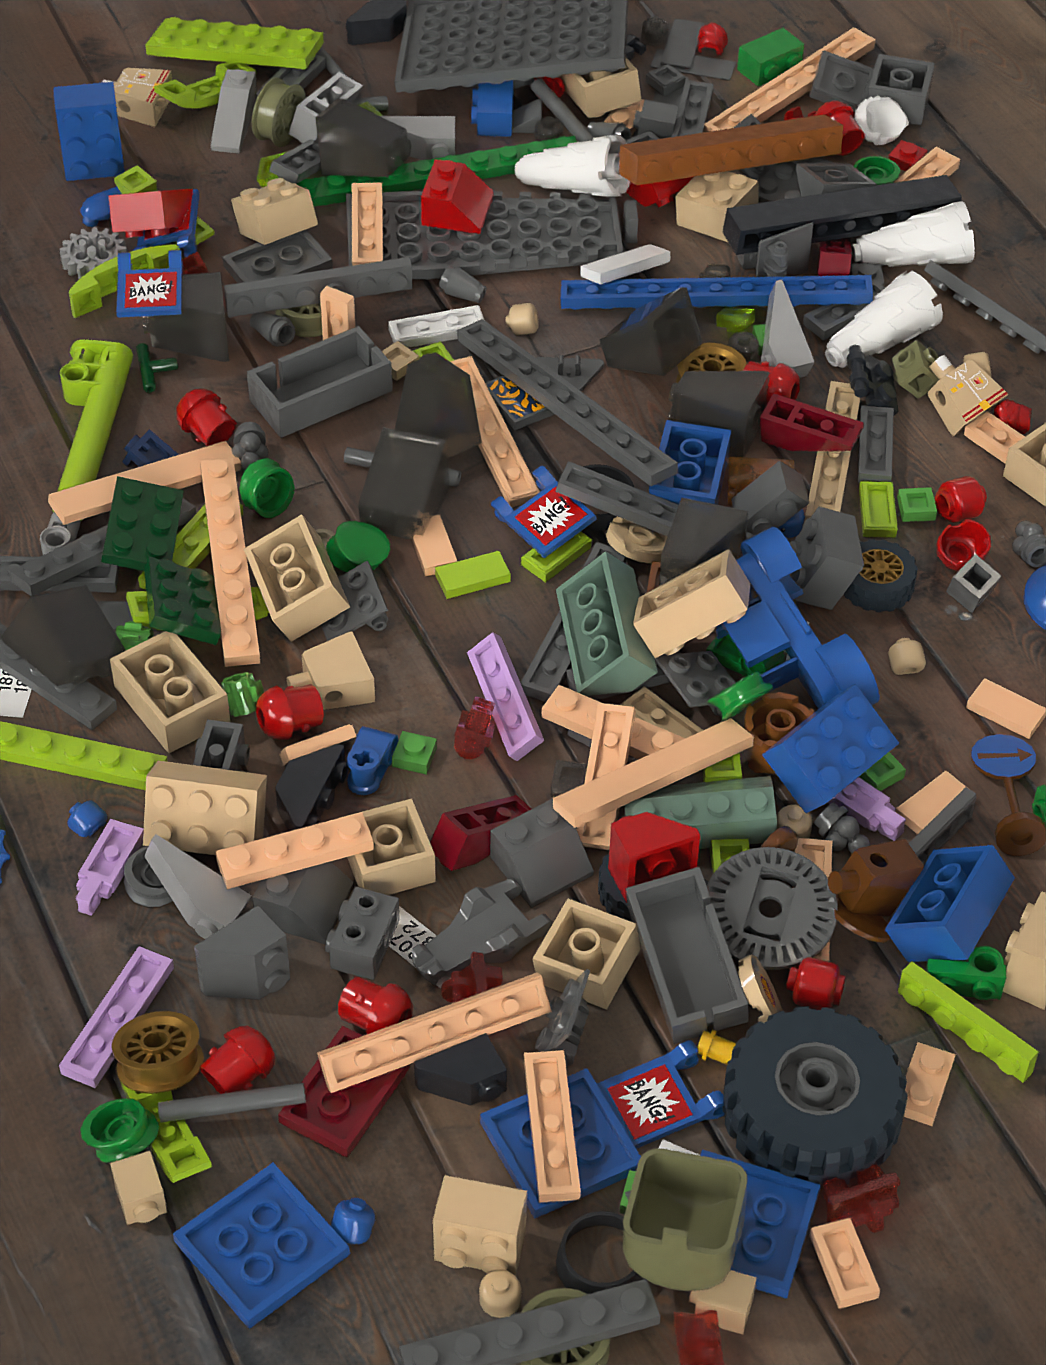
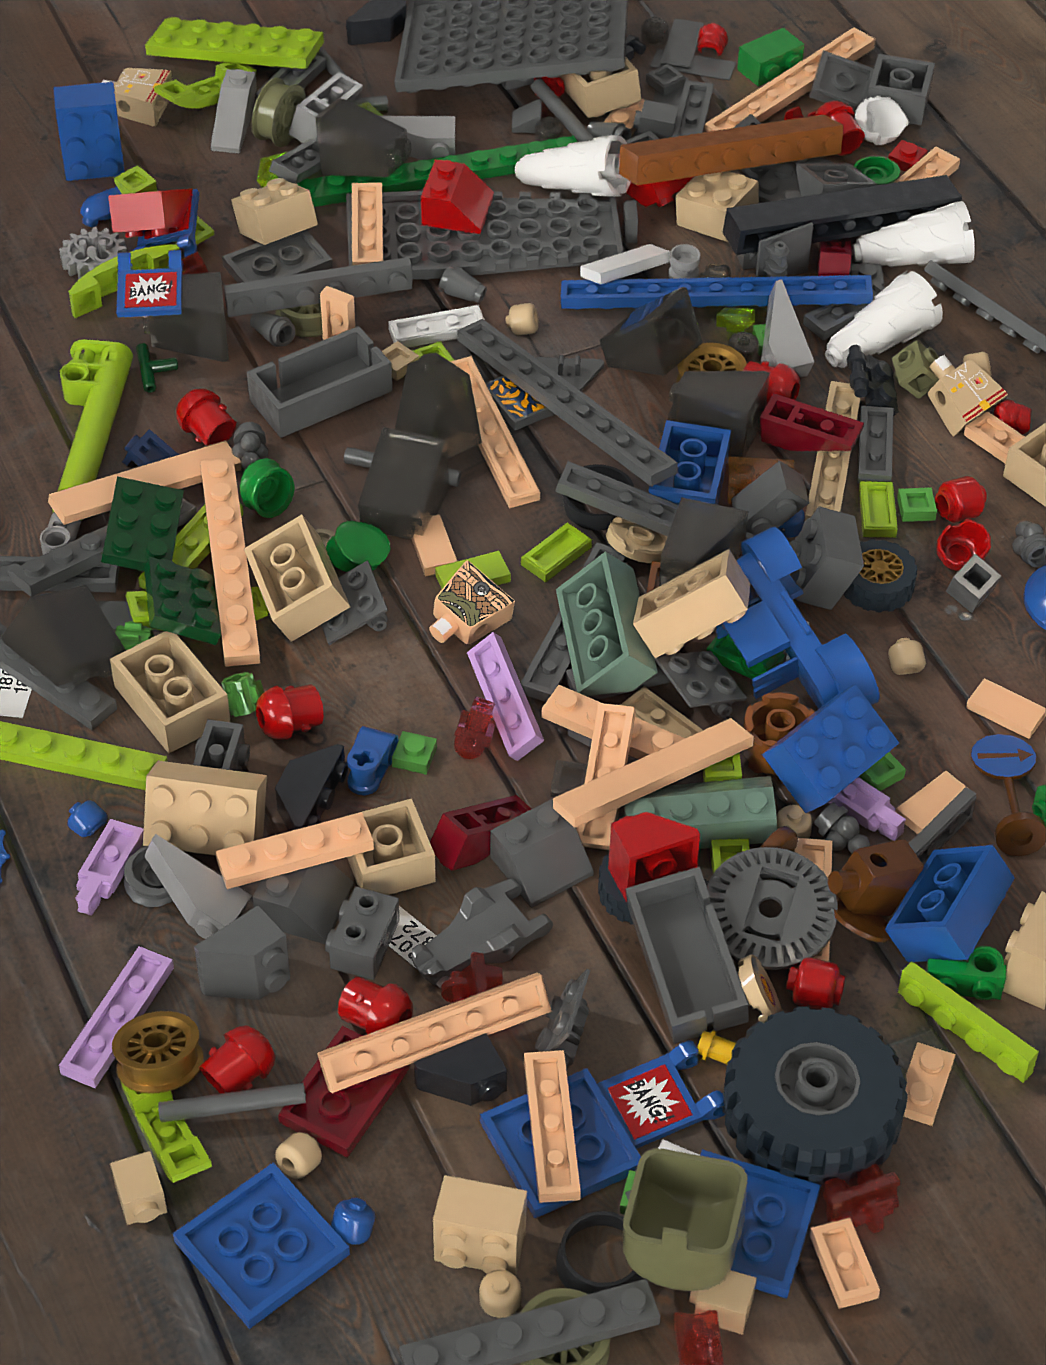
green piece [80,1098,159,1162] -> none
light nougat tile [279,724,357,766] -> none
tan torso [286,631,375,710] -> none
blue brick [471,80,513,137] -> none
flag [491,466,597,558] -> none
tan brick [533,899,641,1010] -> none
green piece [707,671,773,721] -> none
none -> tan piece [275,1132,322,1179]
none -> torso [429,560,515,644]
none -> light grey wheel [668,244,700,279]

